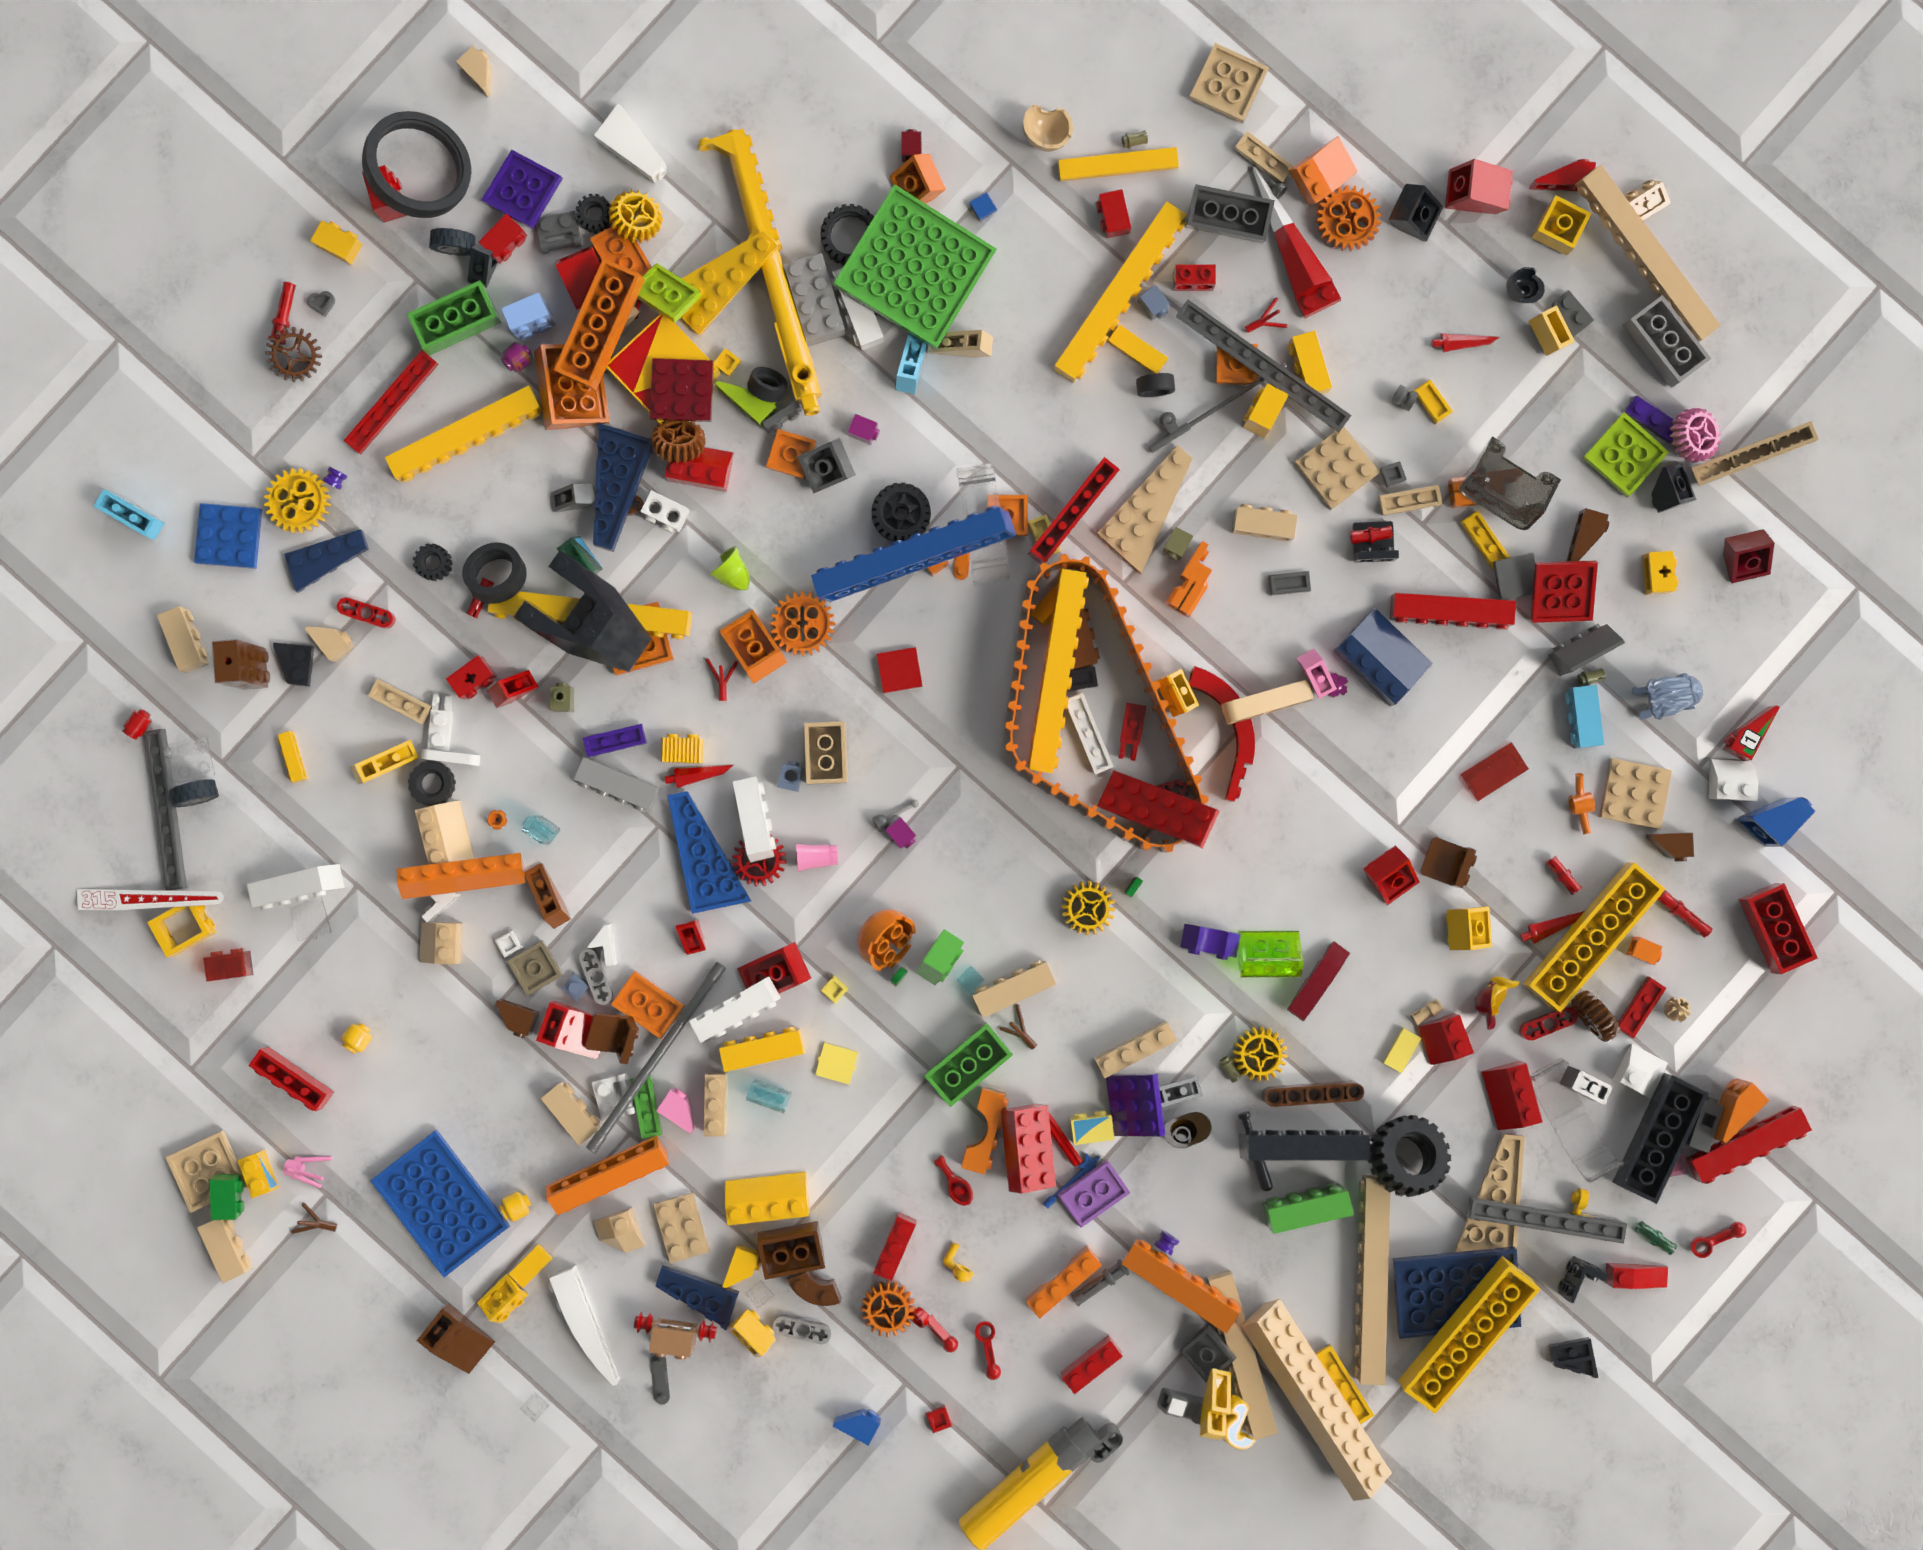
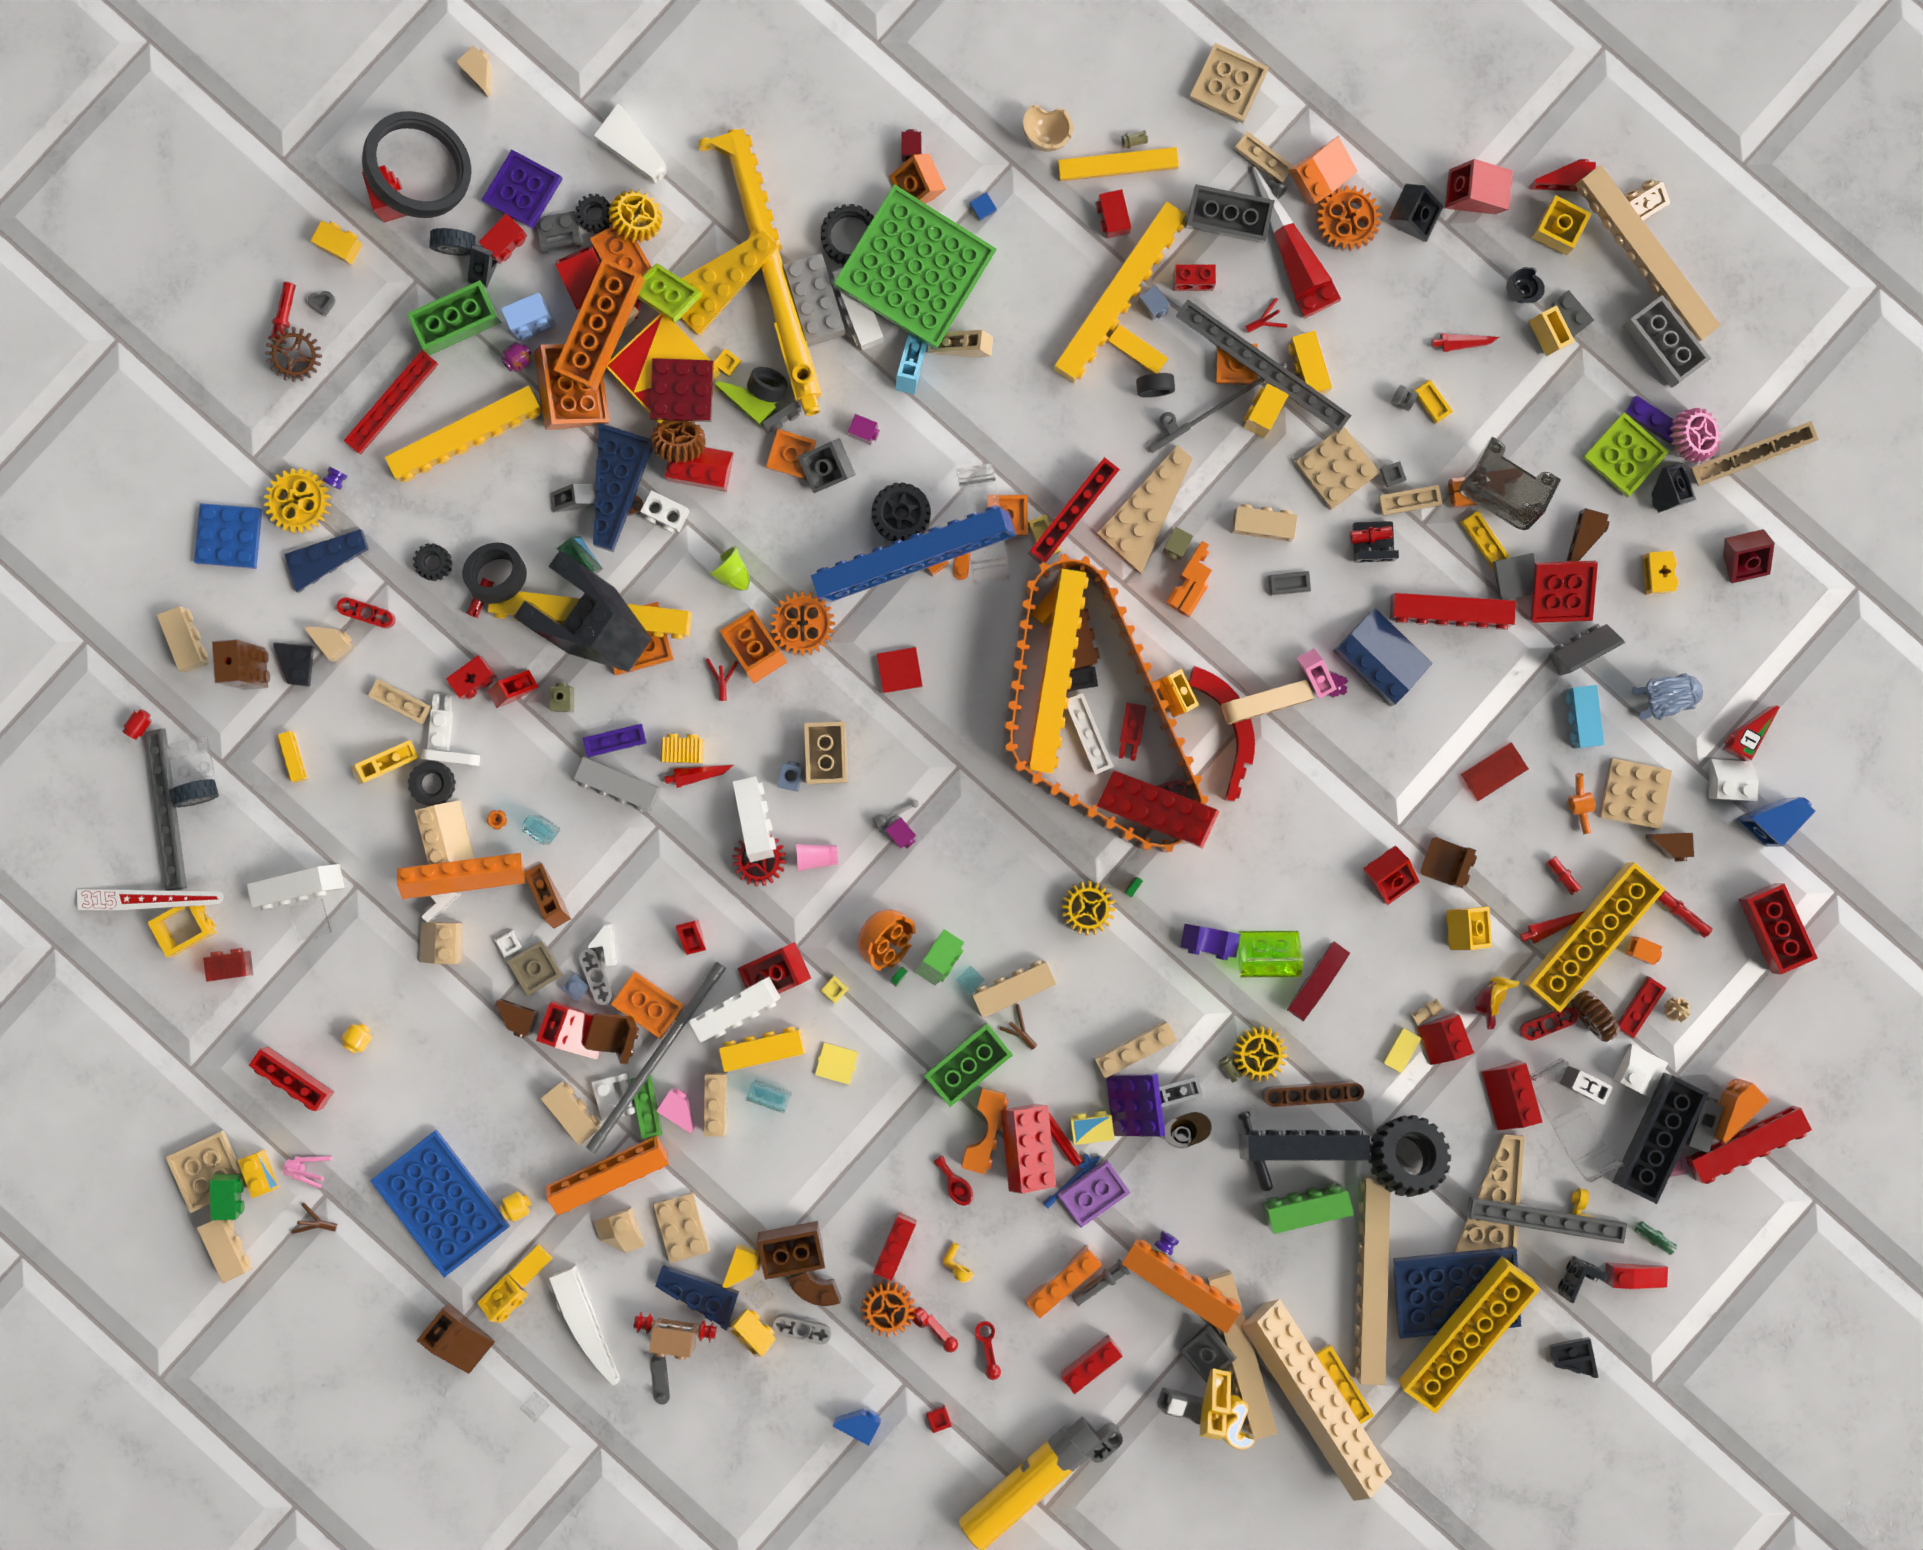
medium azure brick [94,489,165,540] -> none
blue wing [667,791,752,914] -> none
yellow slope [725,1172,810,1226] -> none
olive pin [1578,668,1606,686] -> none
red piece [1690,1222,1747,1258] -> none

